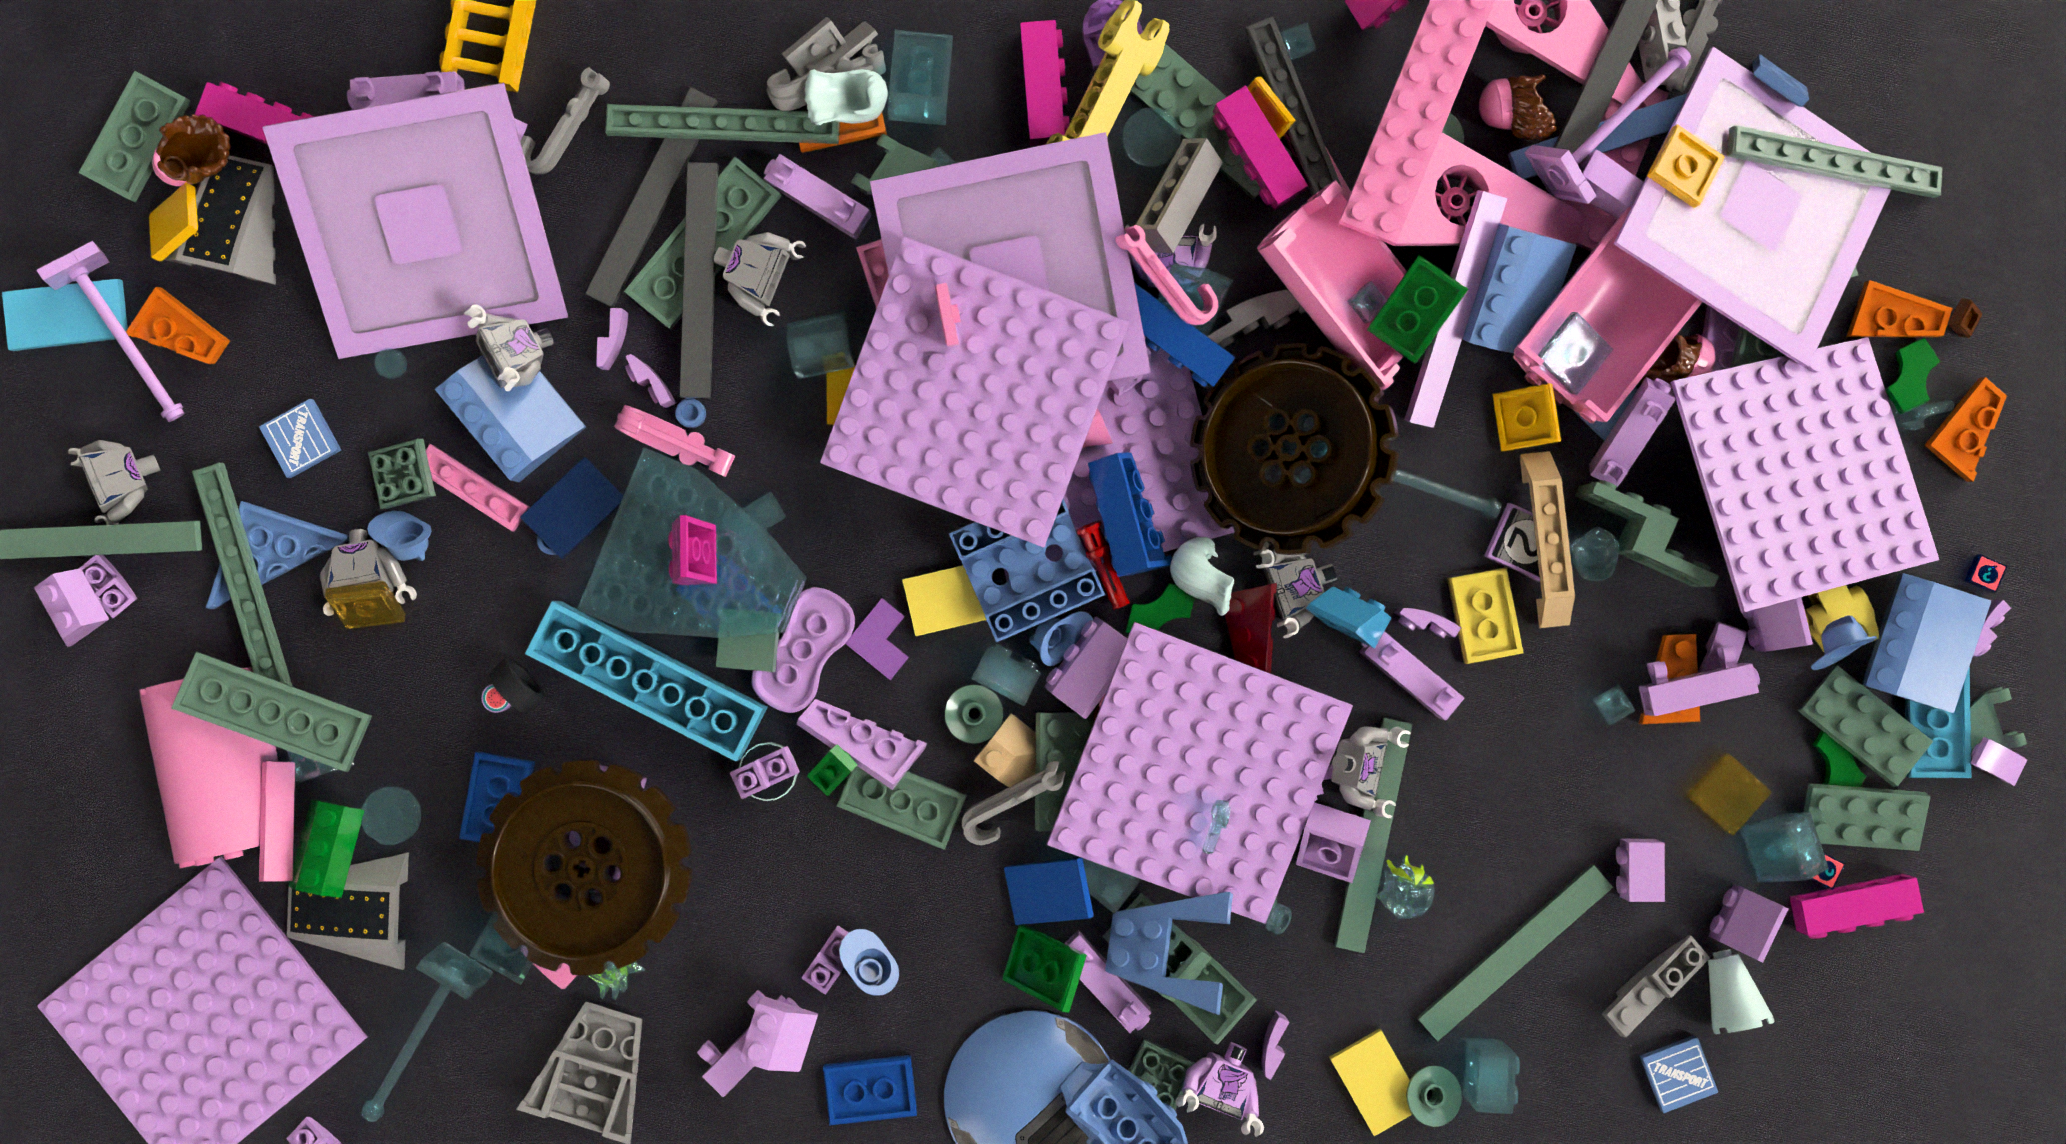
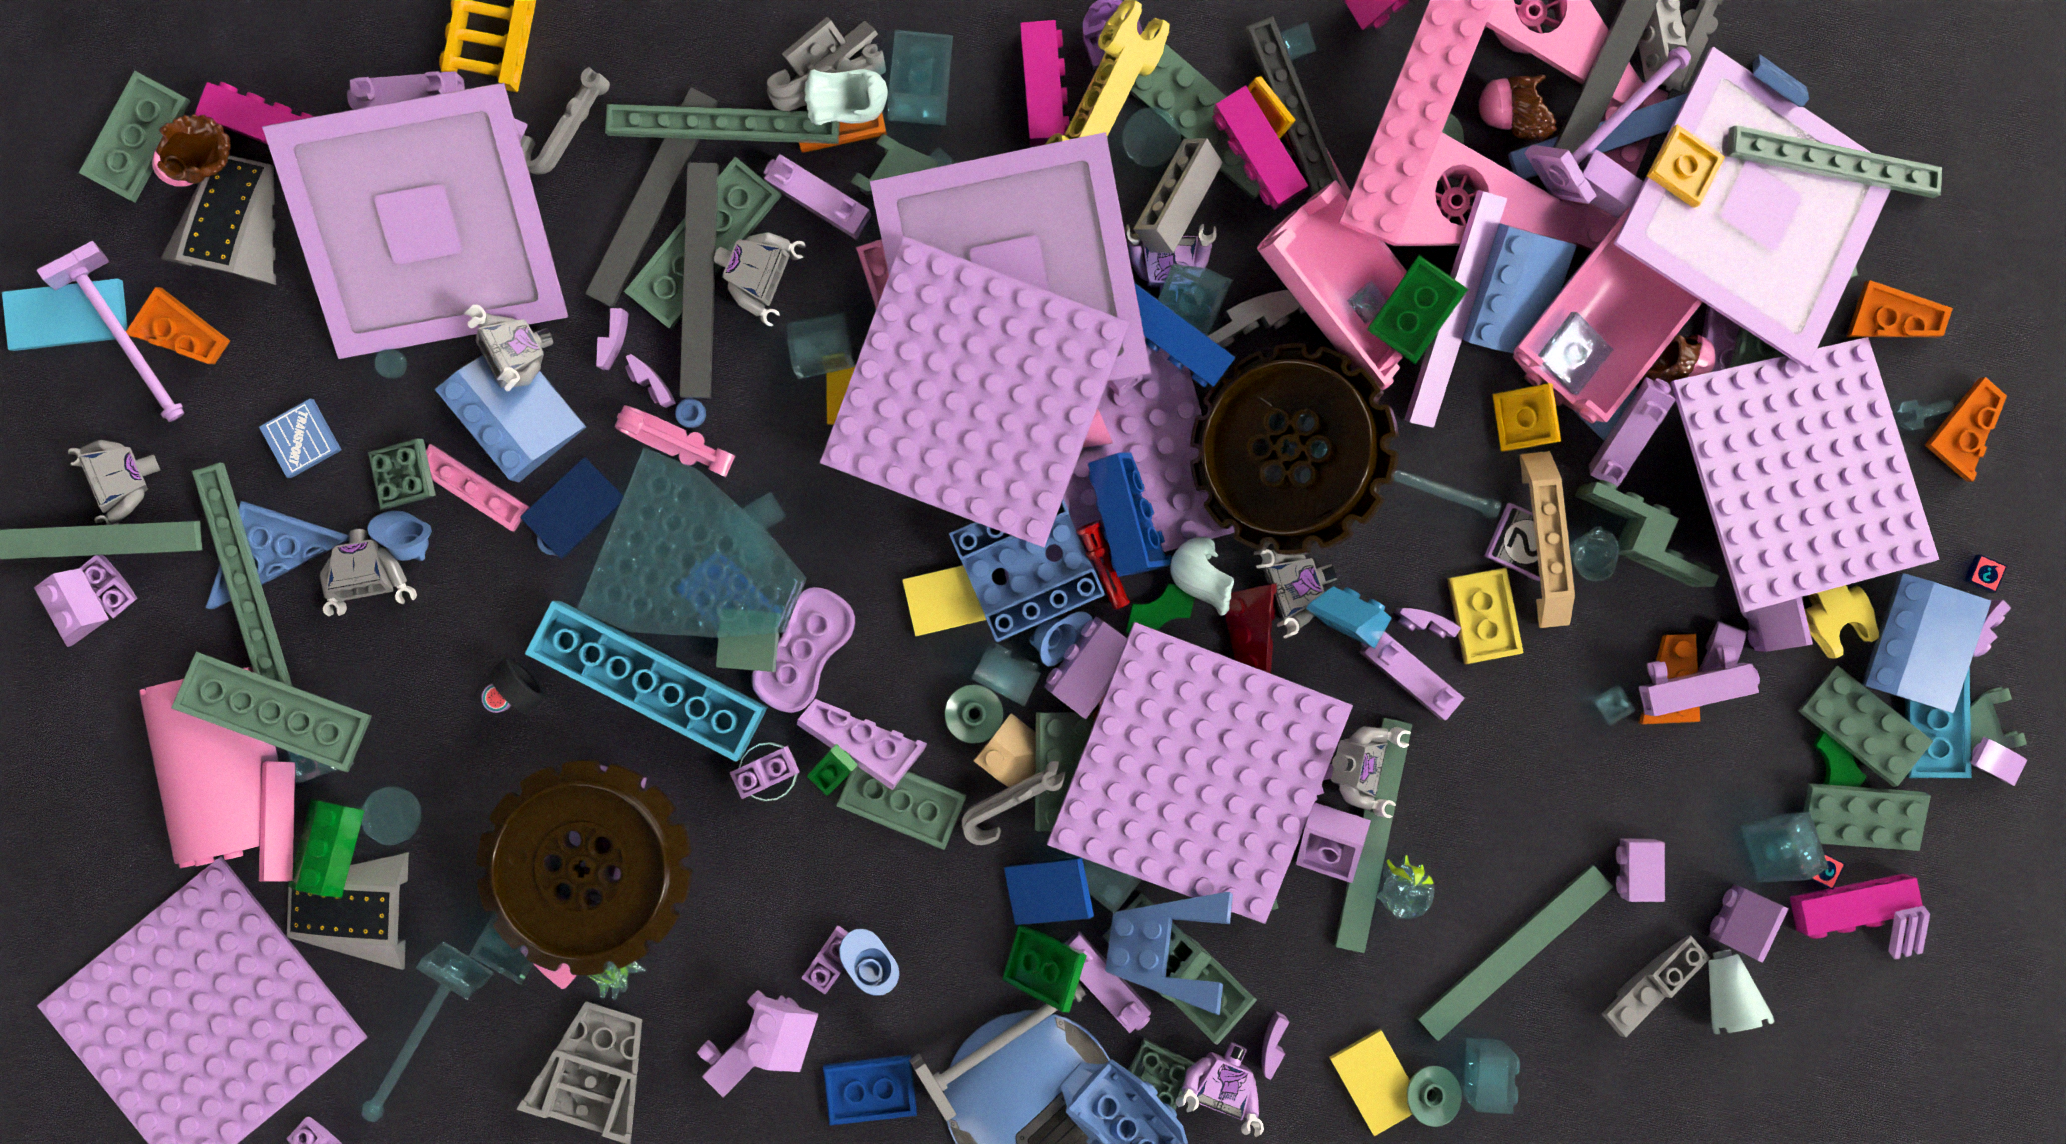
yellow tile [149,182,198,262] -> none
clear yellow tile [325,581,406,629] -> none
blue tile [459,751,535,842] -> none
dark pink slope [668,515,717,585] -> none
medium lavender tile [845,598,909,680] -> none
bright pink plate [935,283,961,347] -> none
bright pink piece [1116,225,1218,325] -> none
clear light blue bar [1202,799,1231,854] -> none
clear light blue tile [1266,903,1292,935] -> none
medium blue tile [1640,1035,1718,1113] -> none
clear yellow tile [1686,753,1772,836] -> none
medium blue piece [1811,615,1877,670] -> none
green tile [1885,338,1940,415] -> none
reddish brown tile [1948,298,1982,338] -> none
none -> light grey tile [909,982,1086,1122]
none -> lavender tile [1888,906,1930,959]

